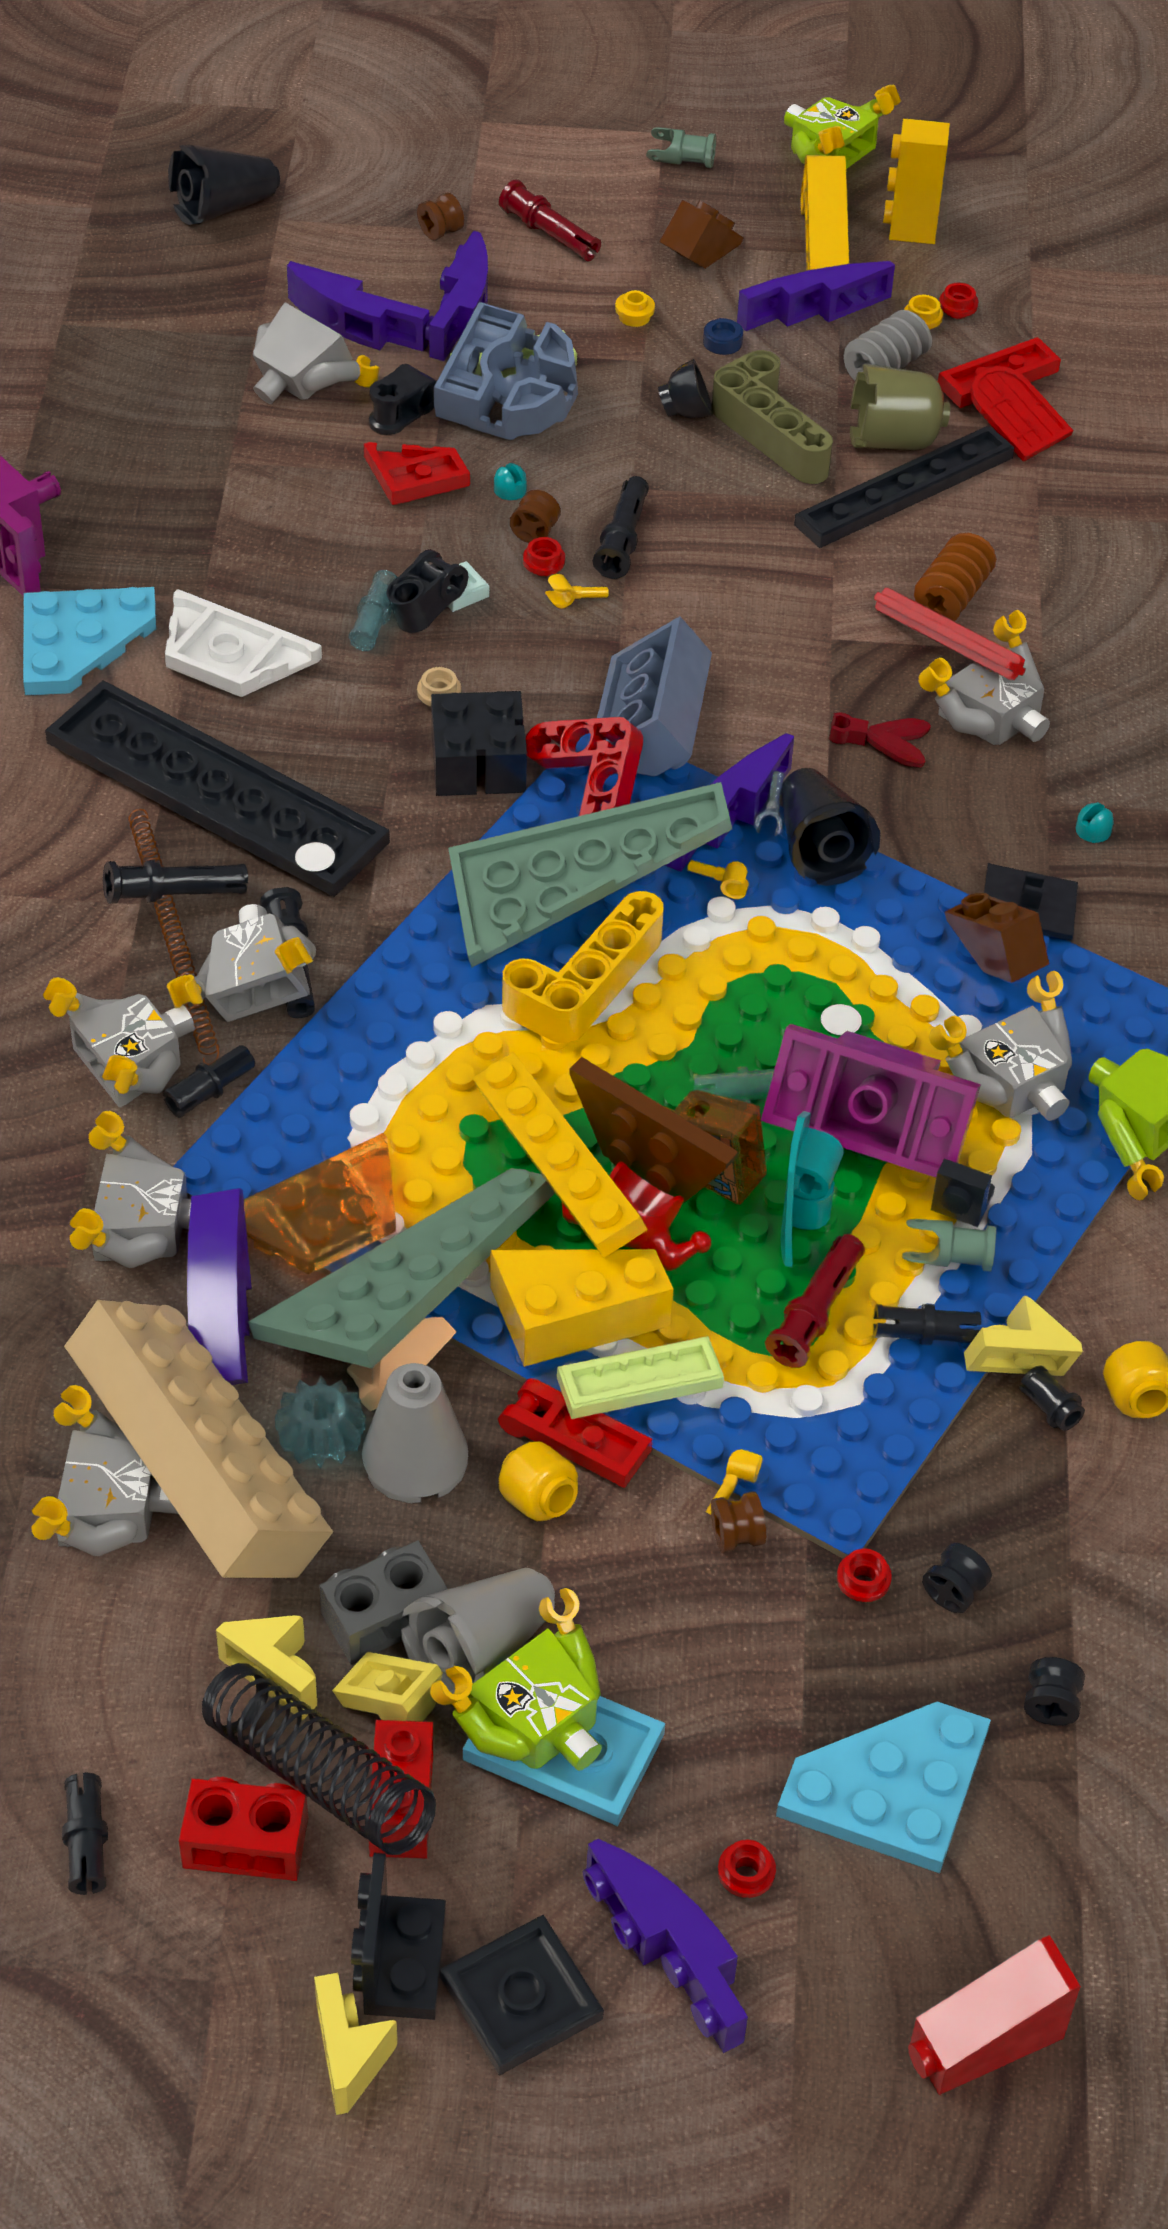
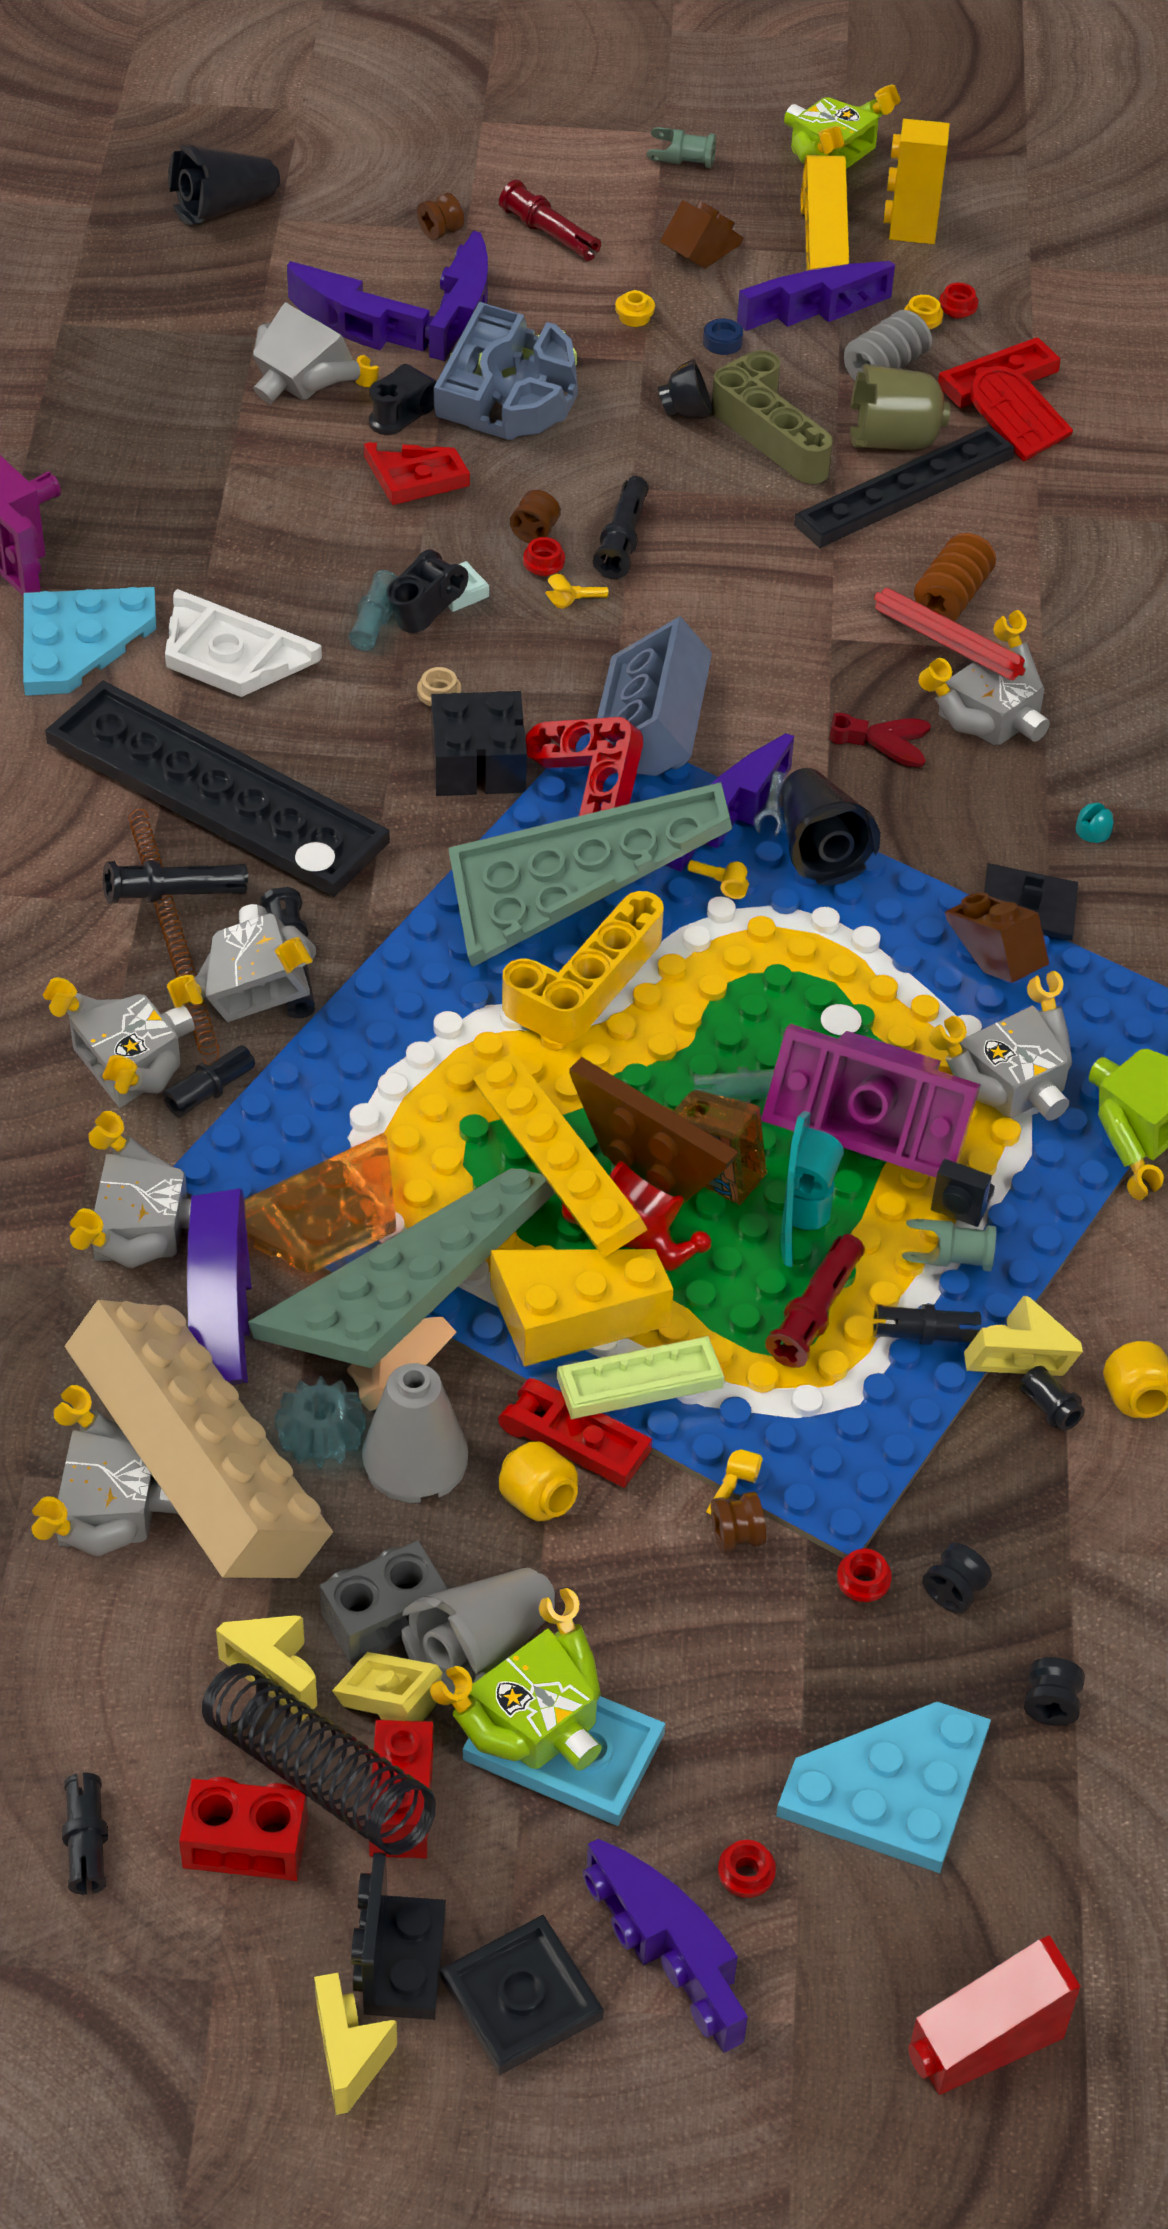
teal hinge [494,463,527,500] -> none

